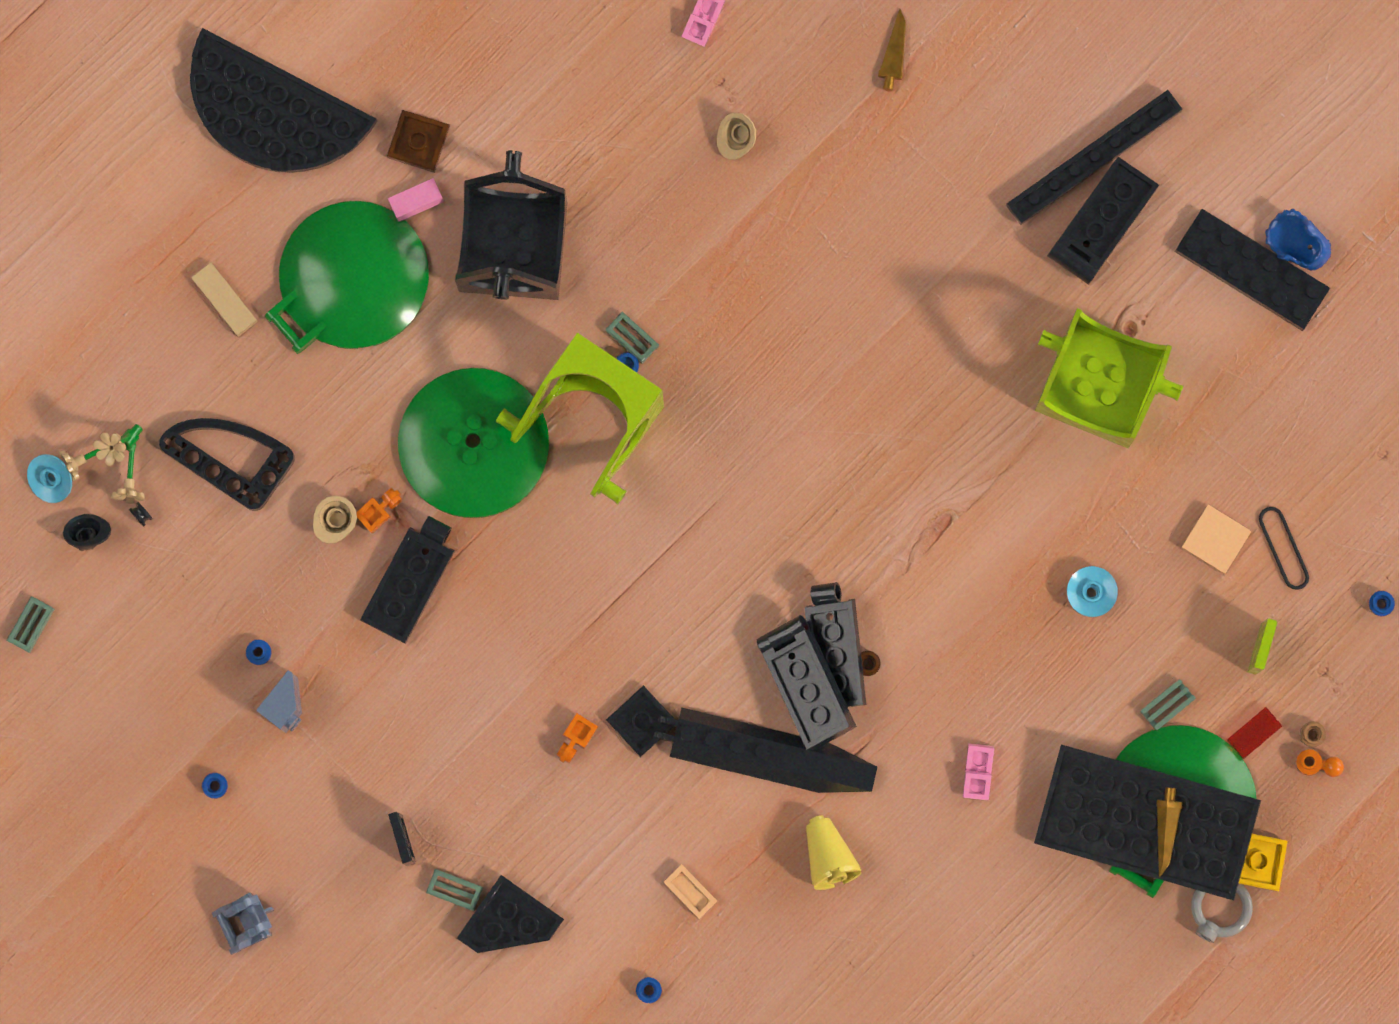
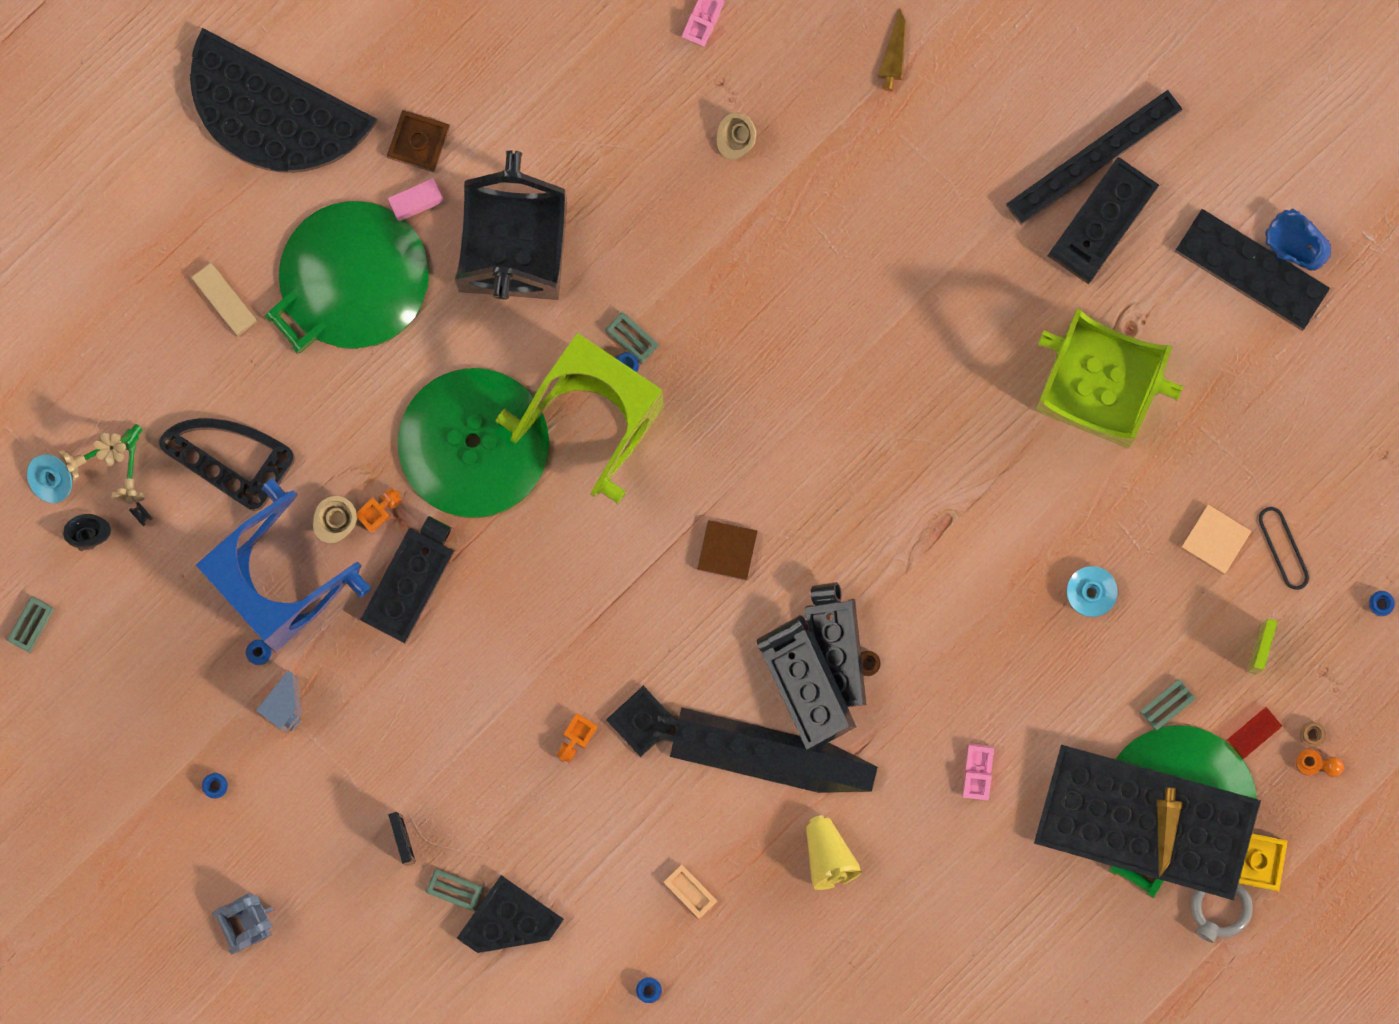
none -> blue piece [196,478,372,652]
none -> reddish brown tile [697,520,758,581]

